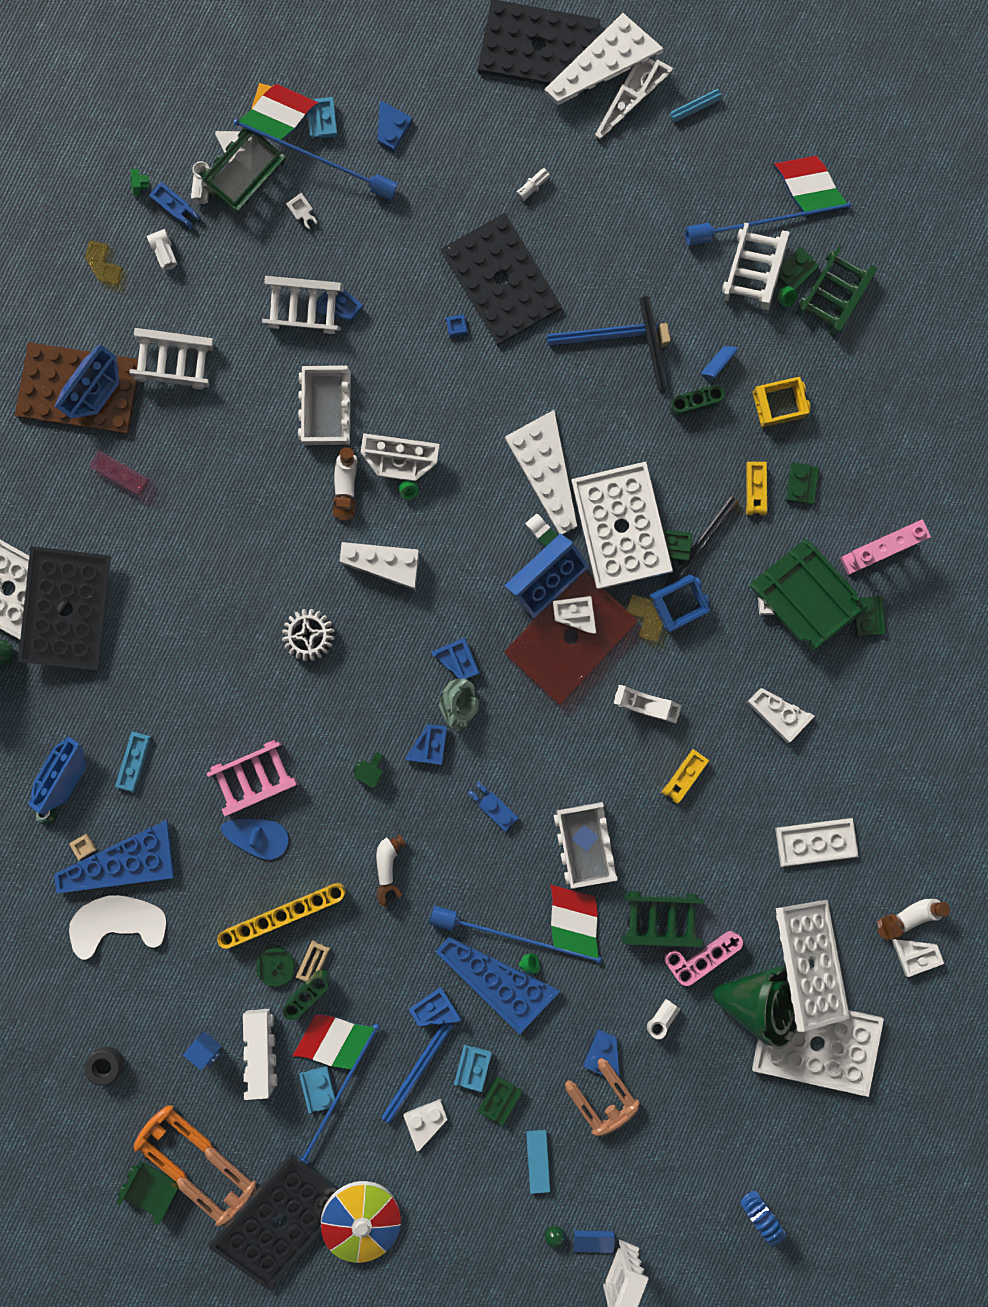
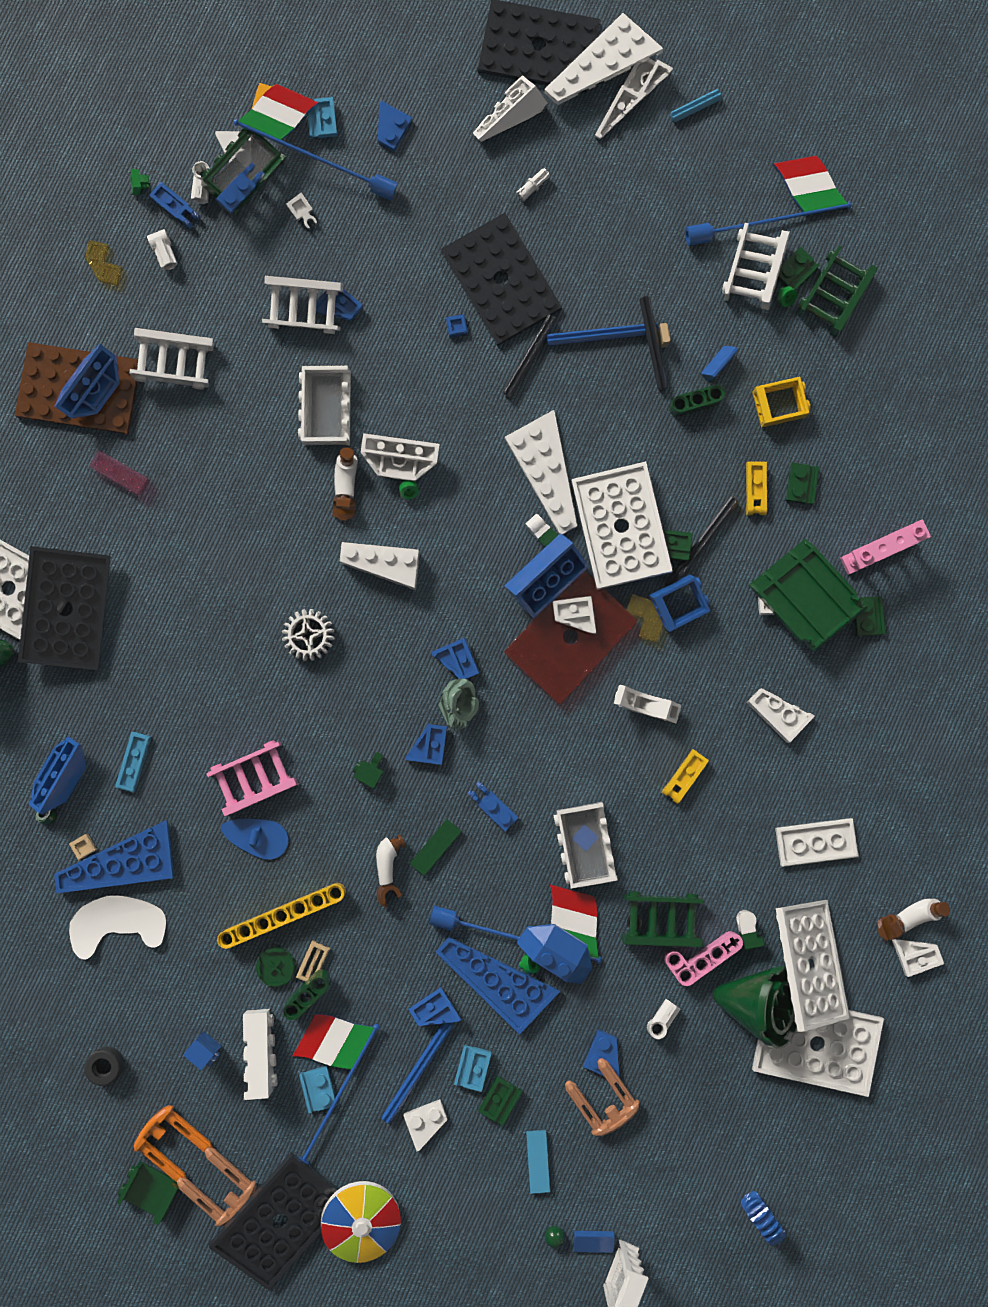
none -> blue hinge [216,162,265,214]
none -> dark green tile [409,819,461,876]
none -> white wedge [473,76,547,142]
none -> black axle [503,314,556,398]
none -> blue wedge [517,924,592,984]
none -> leg [736,910,765,949]

